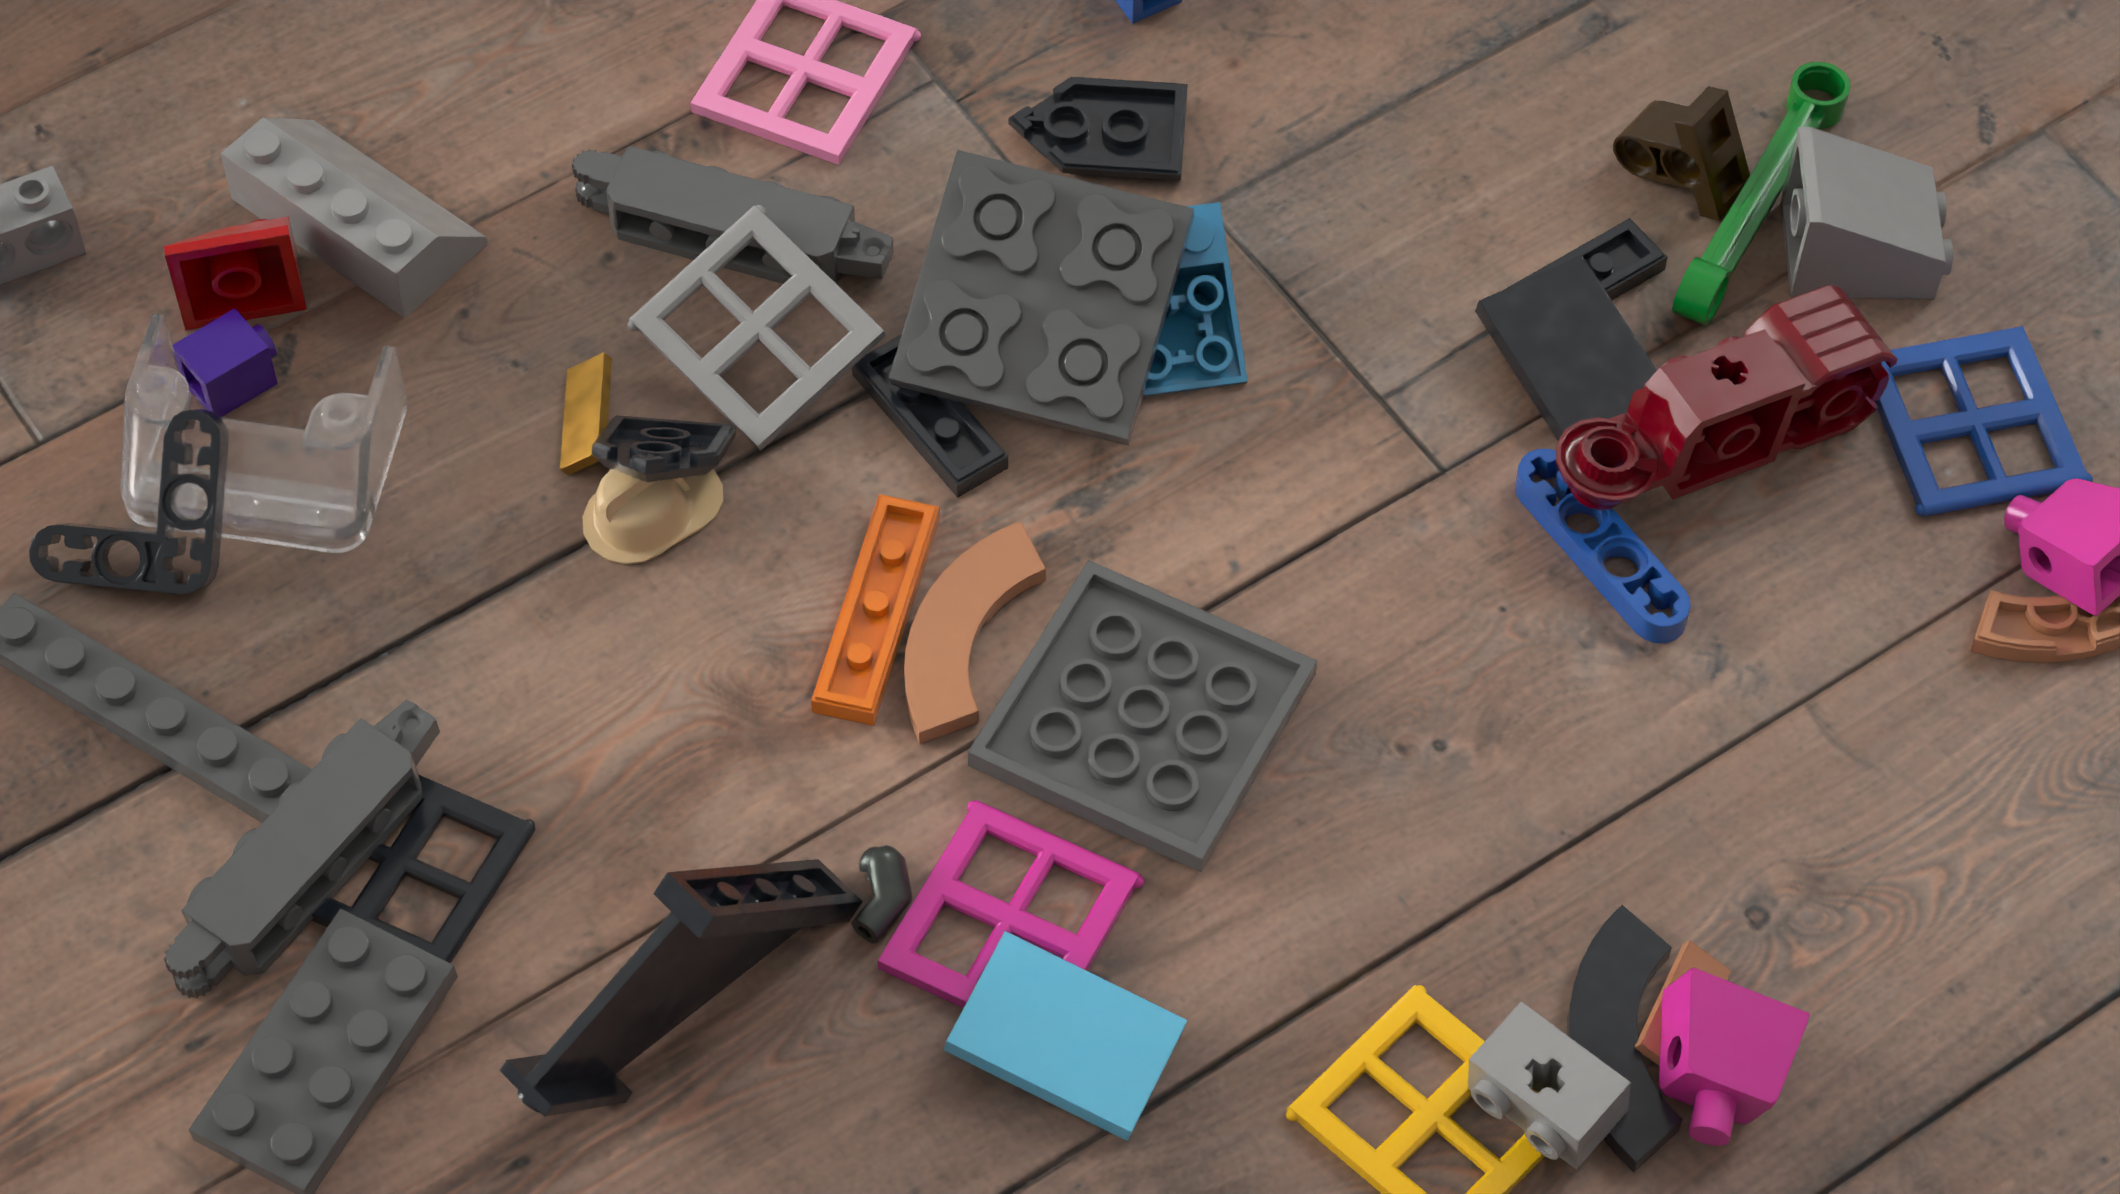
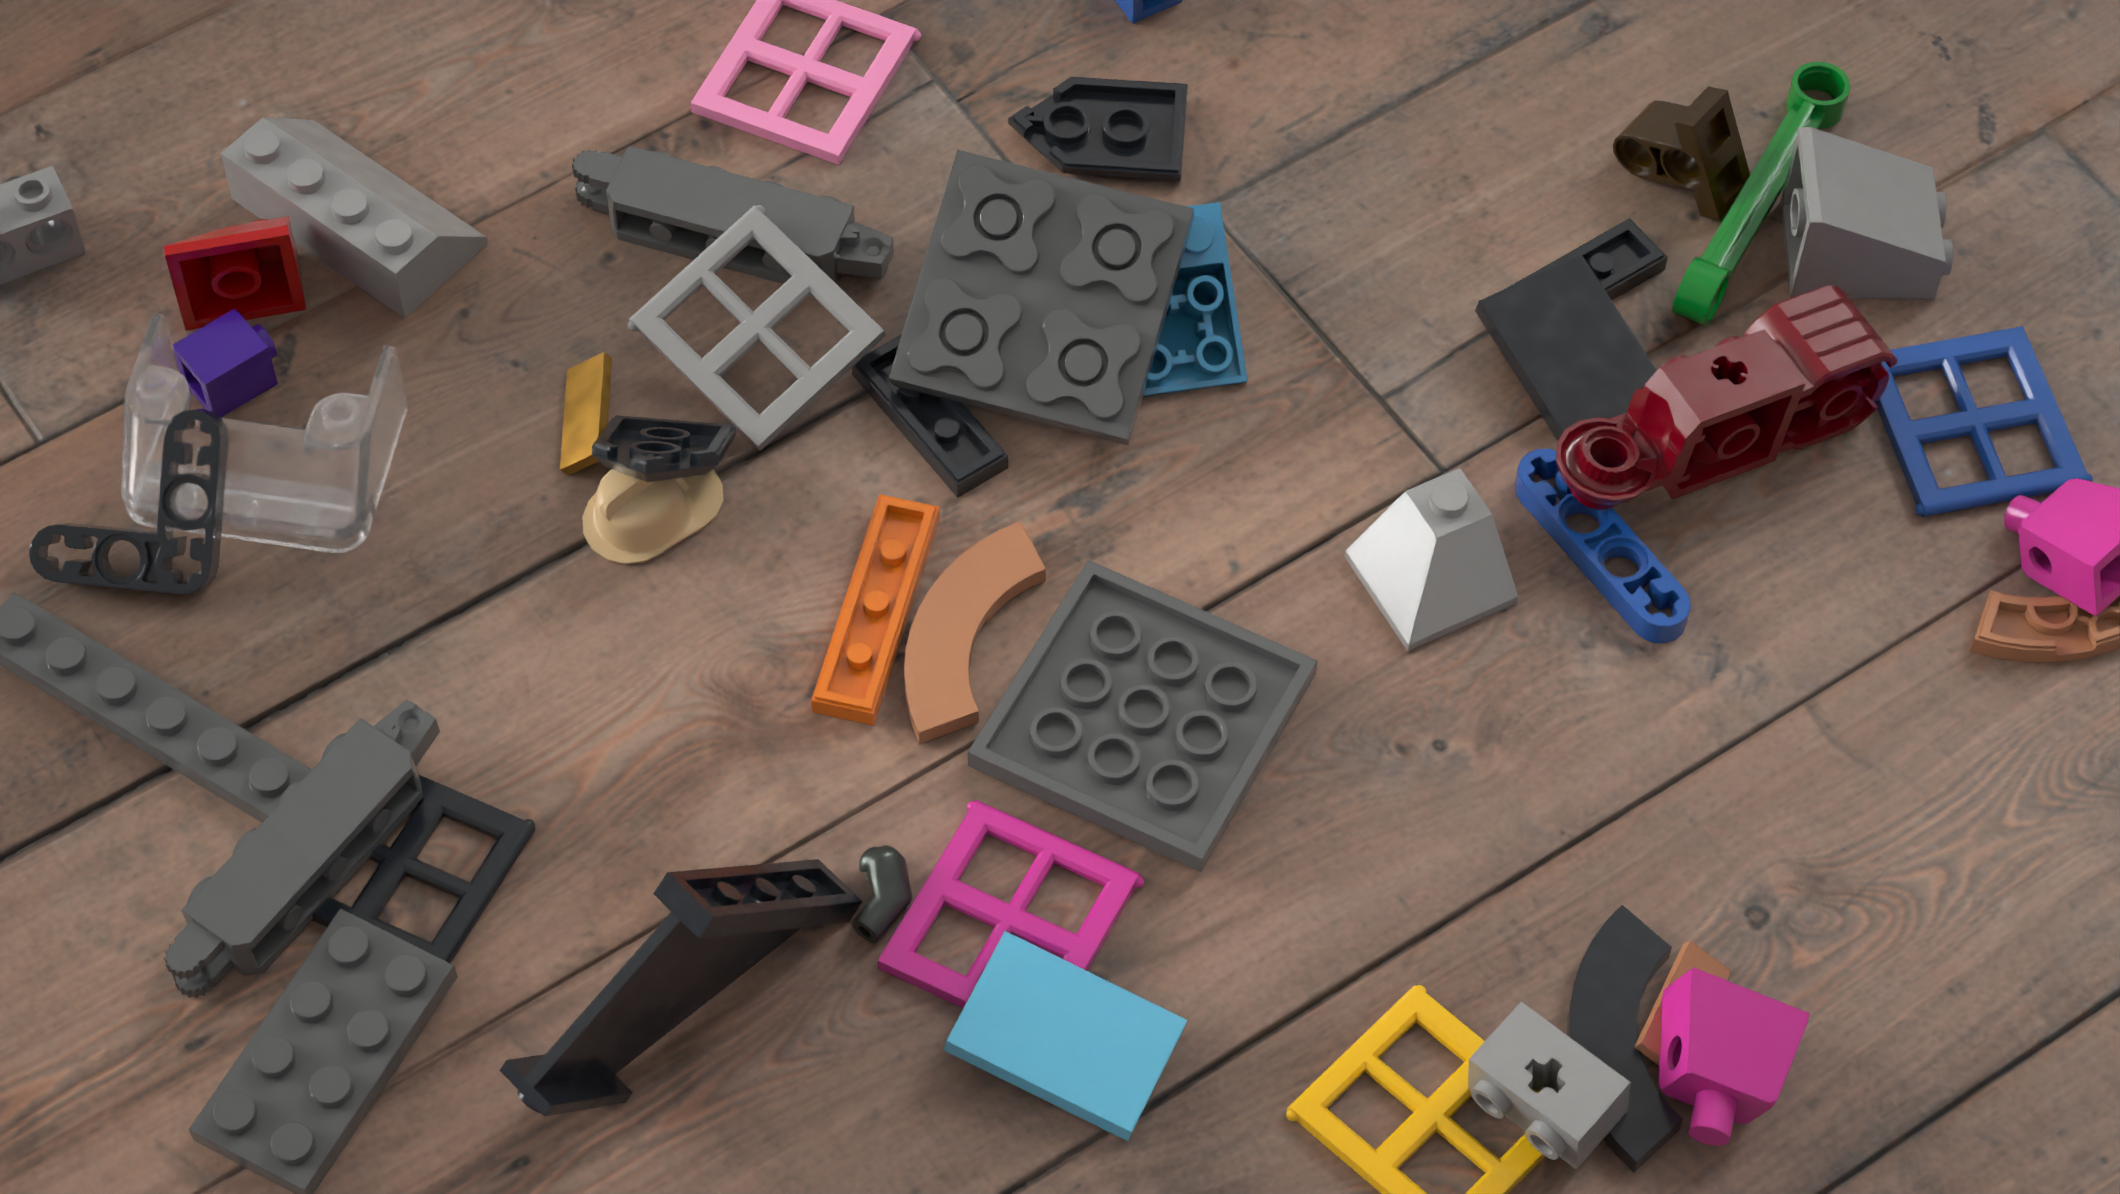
none -> light grey slope [1345,468,1518,652]

